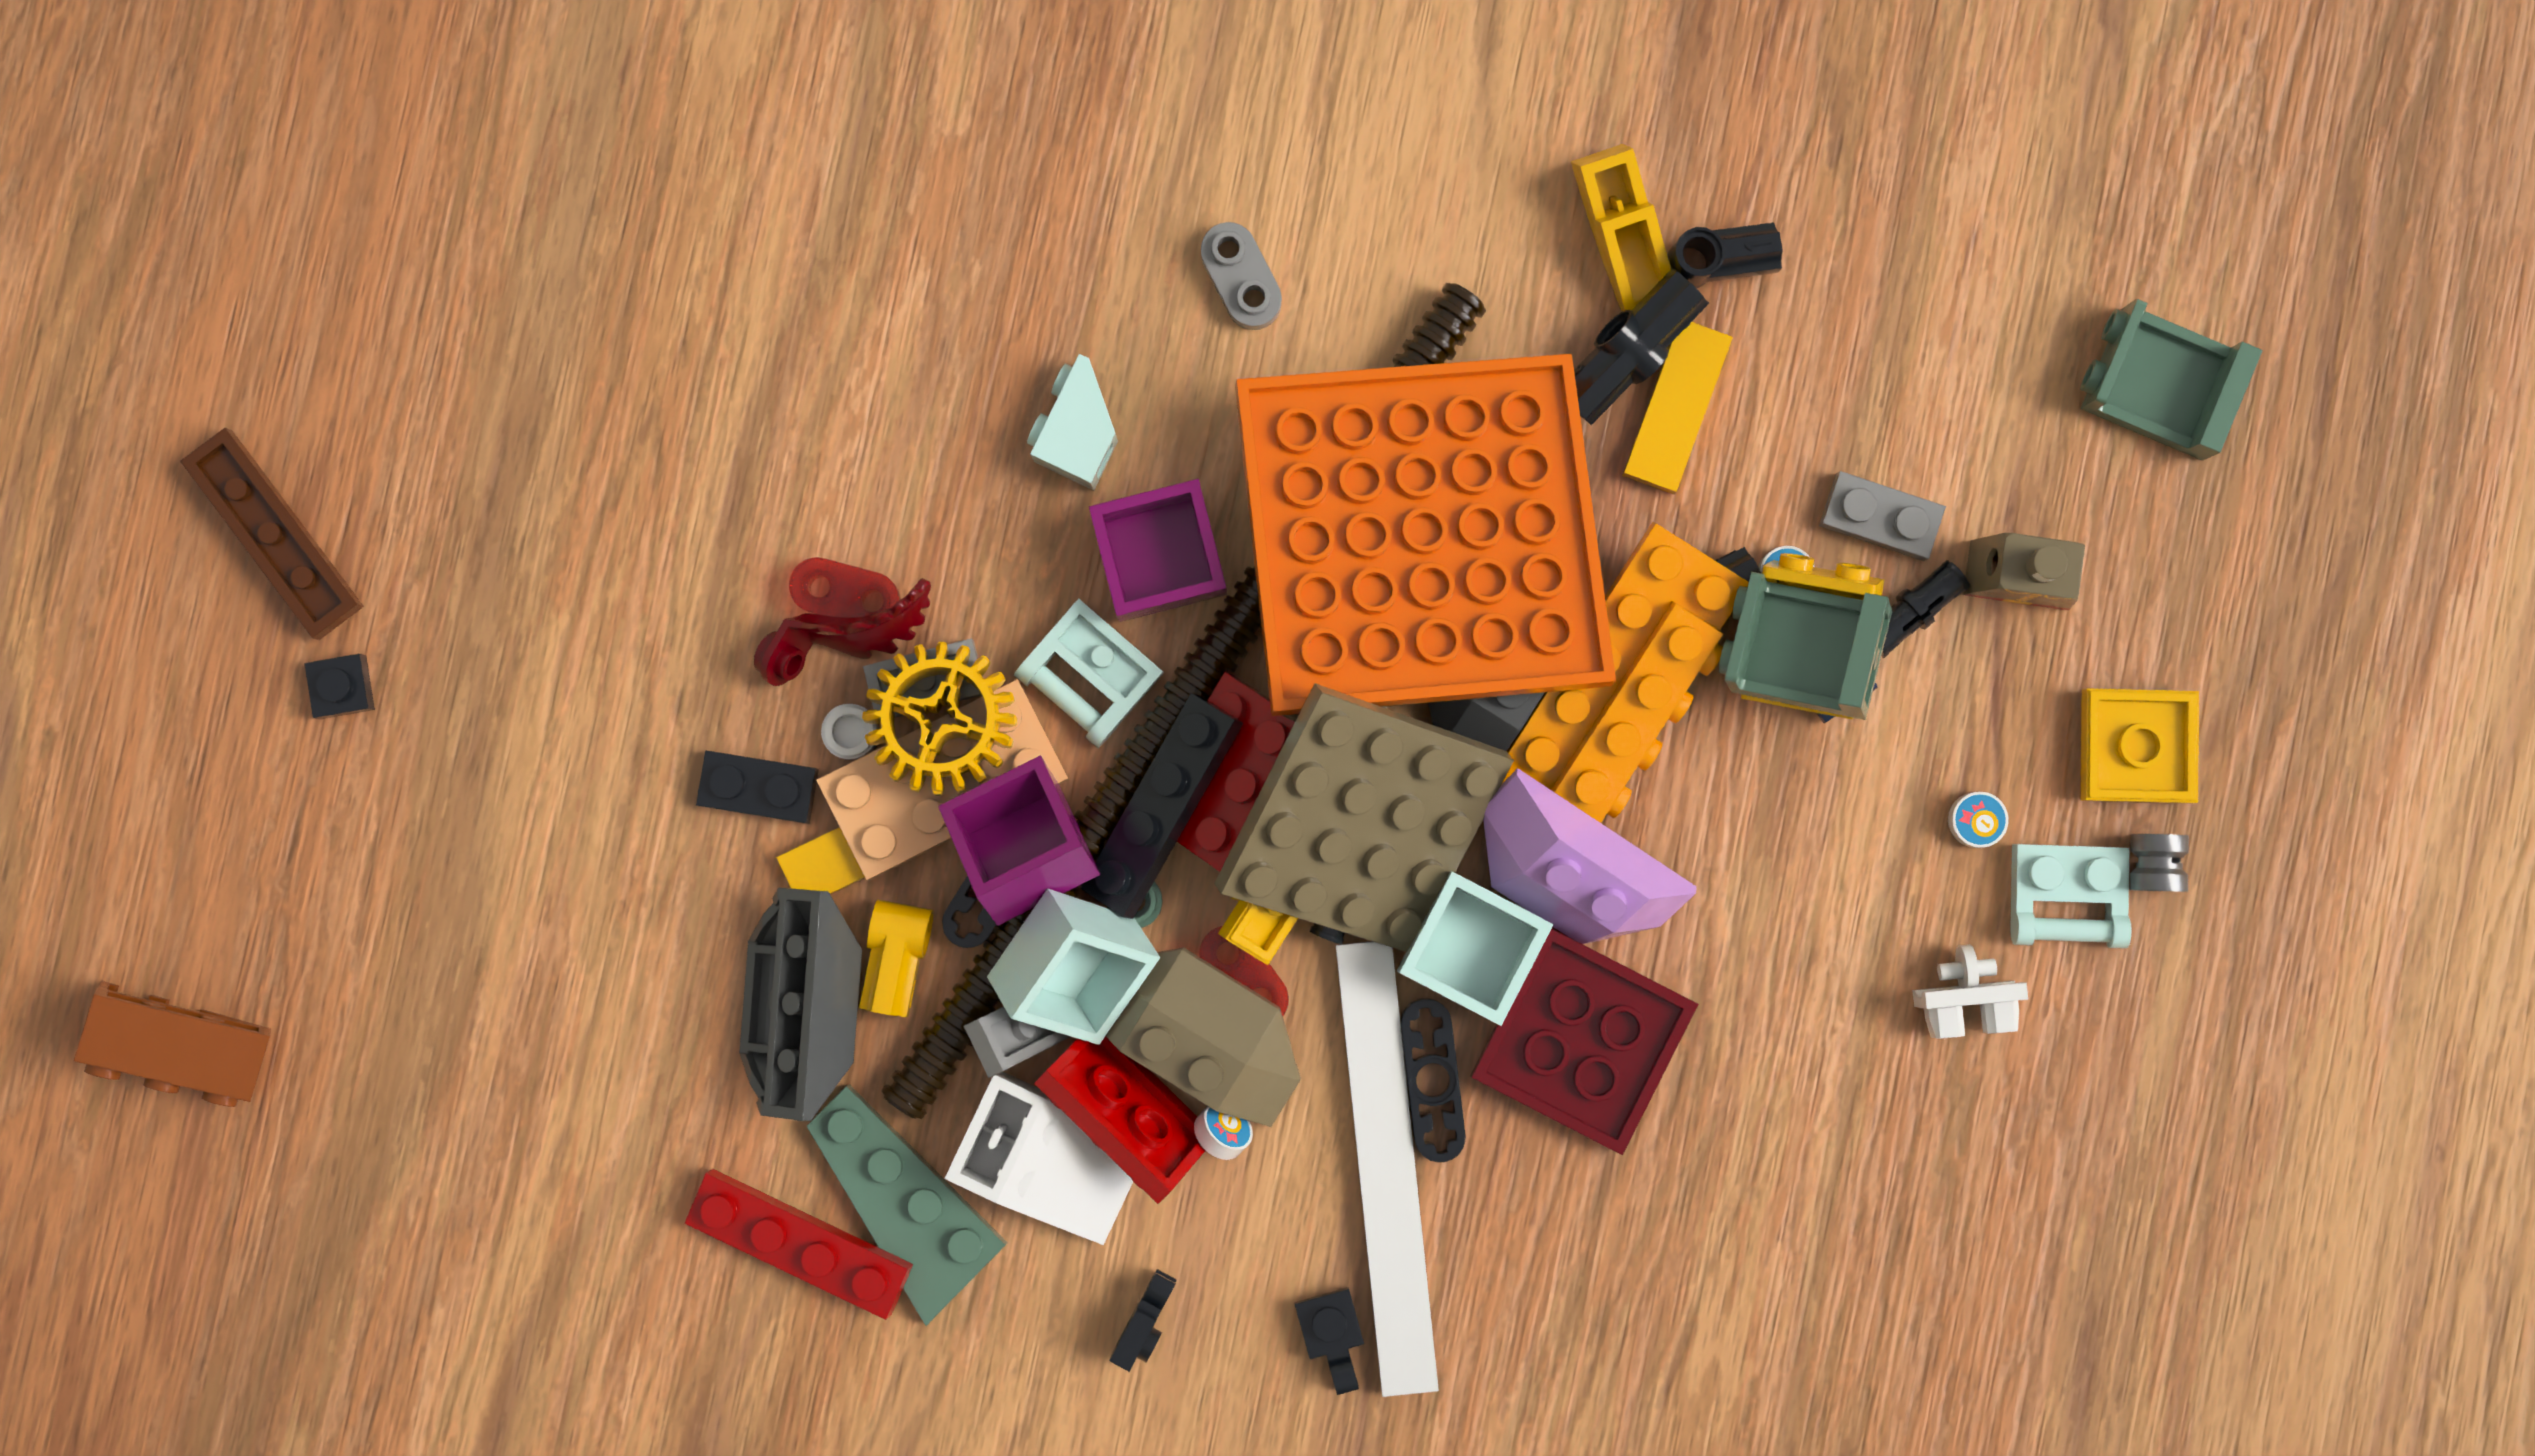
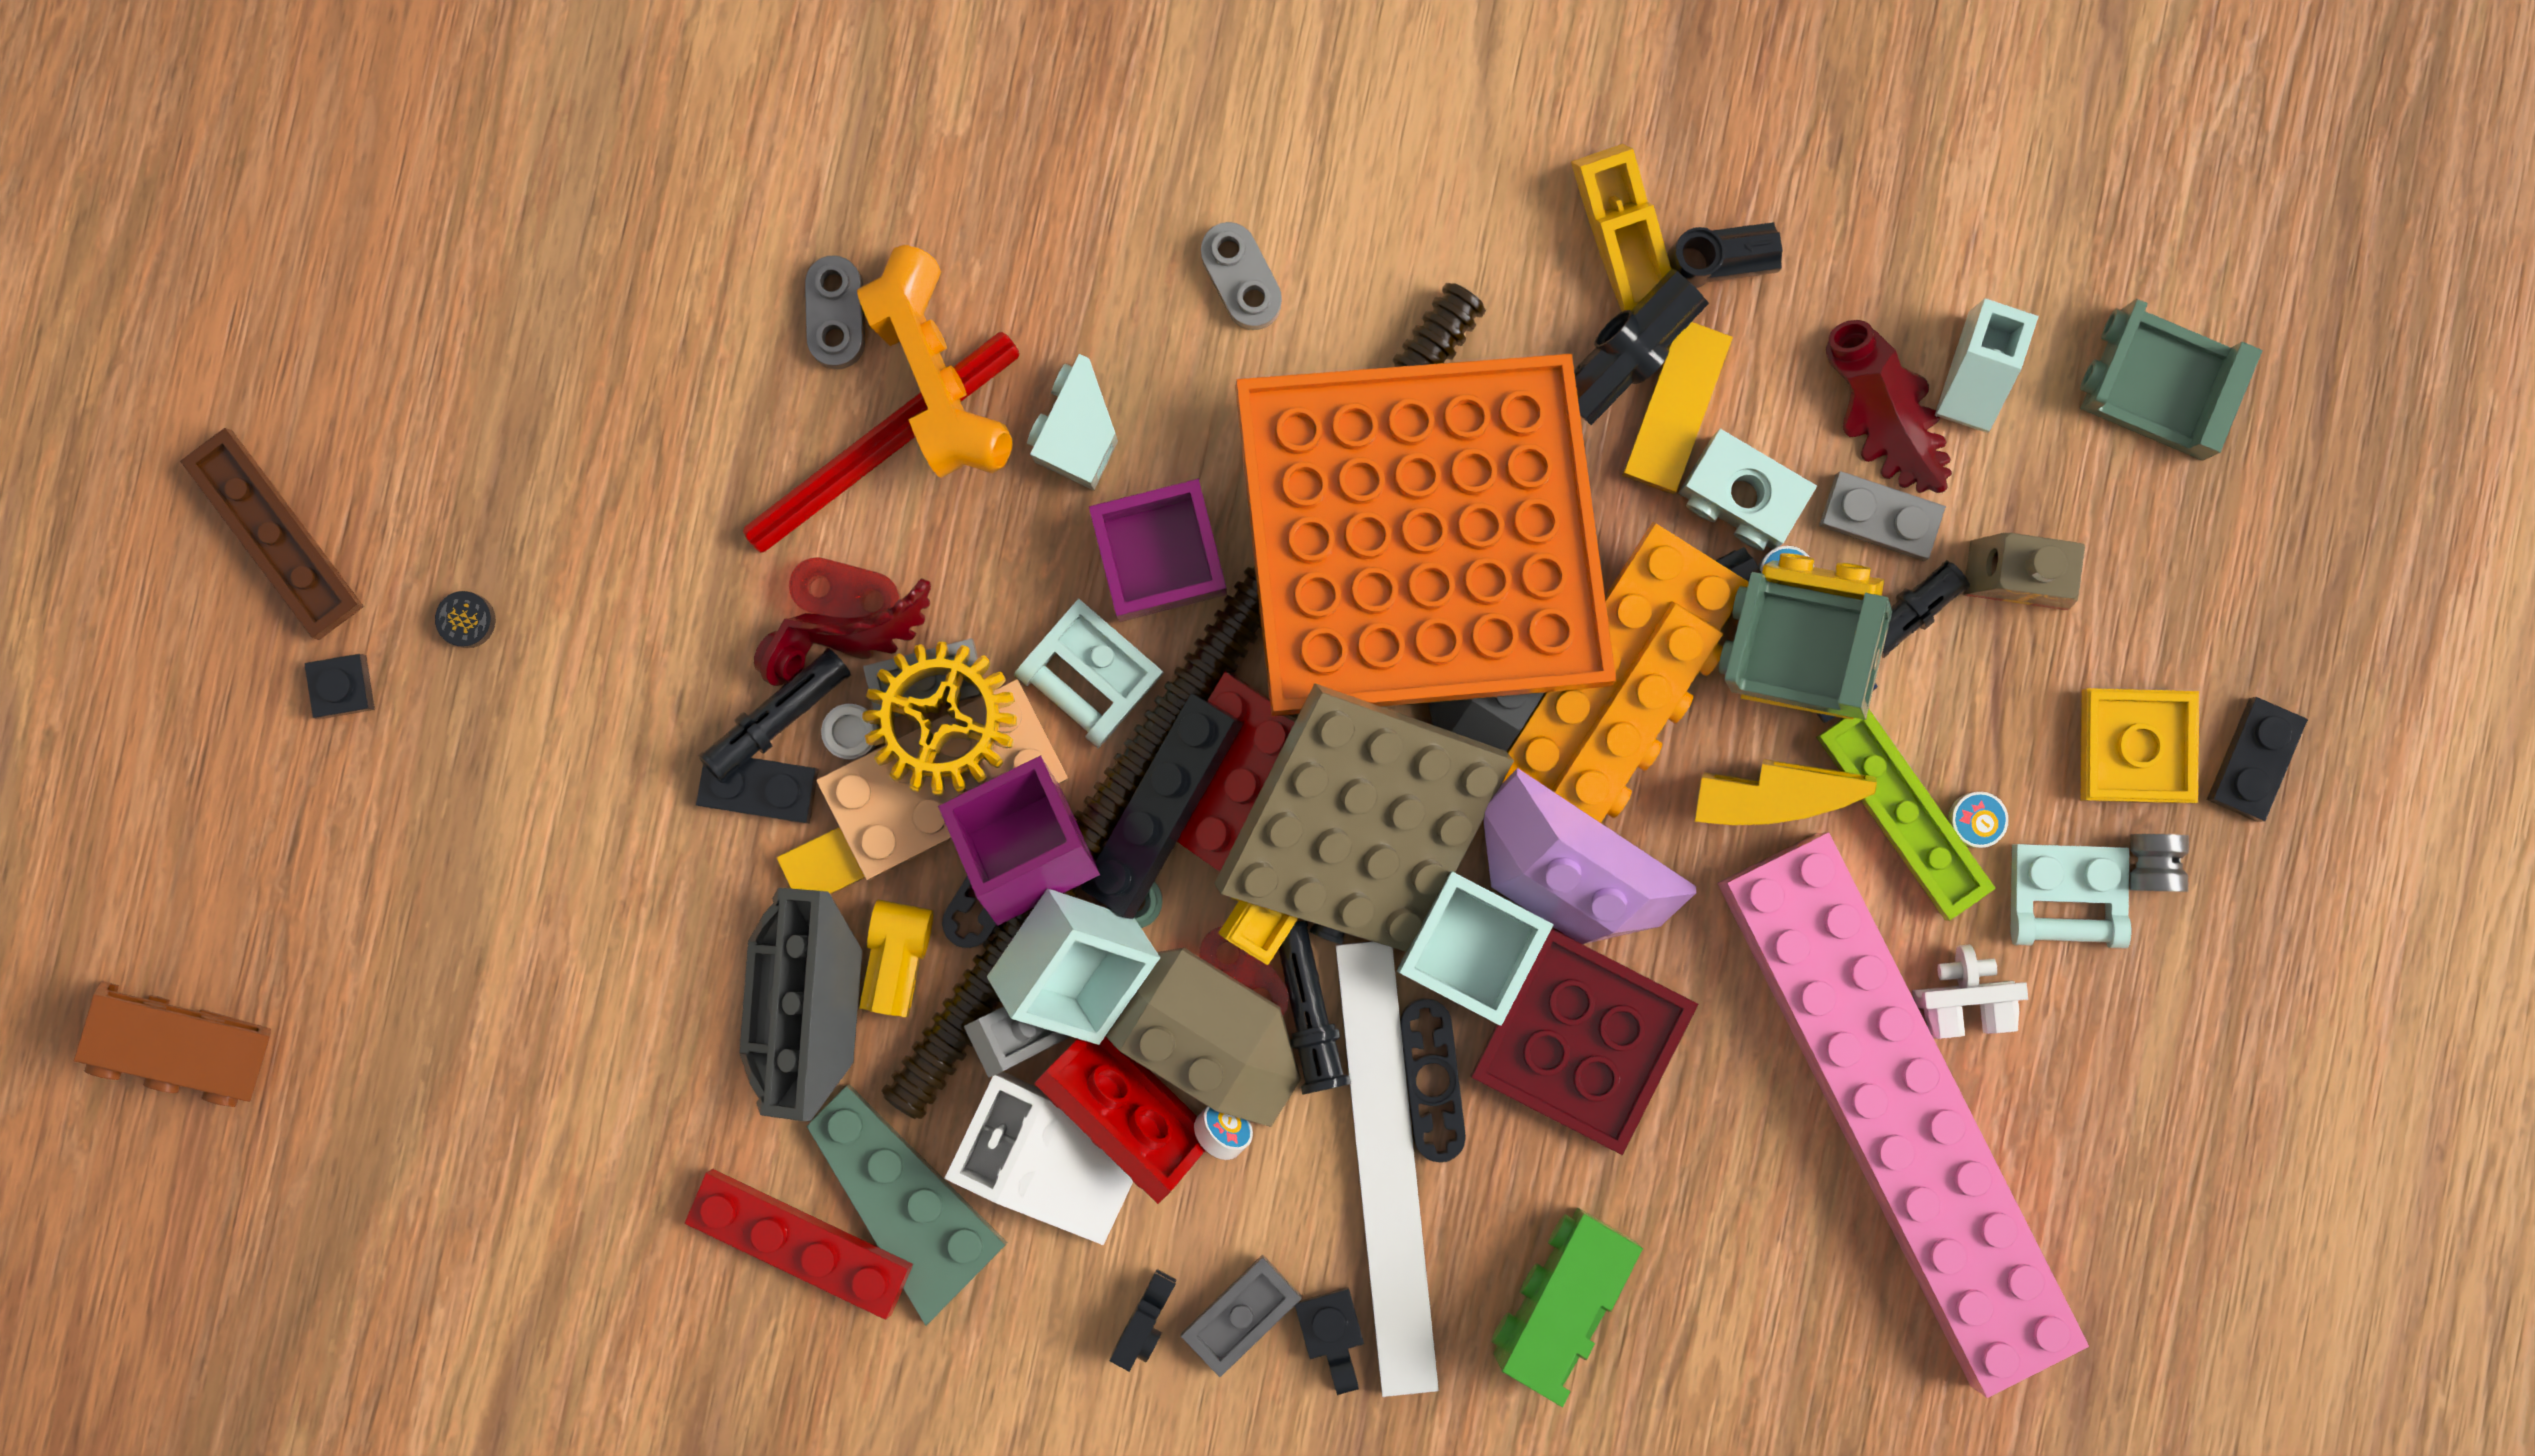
none -> black tile [435,591,496,648]
none -> black pin [698,648,851,783]
none -> red axle [743,332,1020,553]
none -> flat silver plate [805,256,865,369]
none -> light orange plate [857,245,1012,478]
none -> flat silver plate [1181,1255,1302,1377]
none -> black pin [1278,920,1351,1095]
none -> bright green wedge [1491,1208,1643,1408]
none -> light aqua brick [1678,429,1817,551]
none -> yellow slope [1695,759,1877,825]
none -> bright pink brick [1717,832,2089,1398]
none -> lime plate [1816,709,1996,921]
none -> dark red plant [1826,320,1952,493]
none -> light aqua slope [1935,298,2039,433]
none -> black plate [2207,697,2308,822]

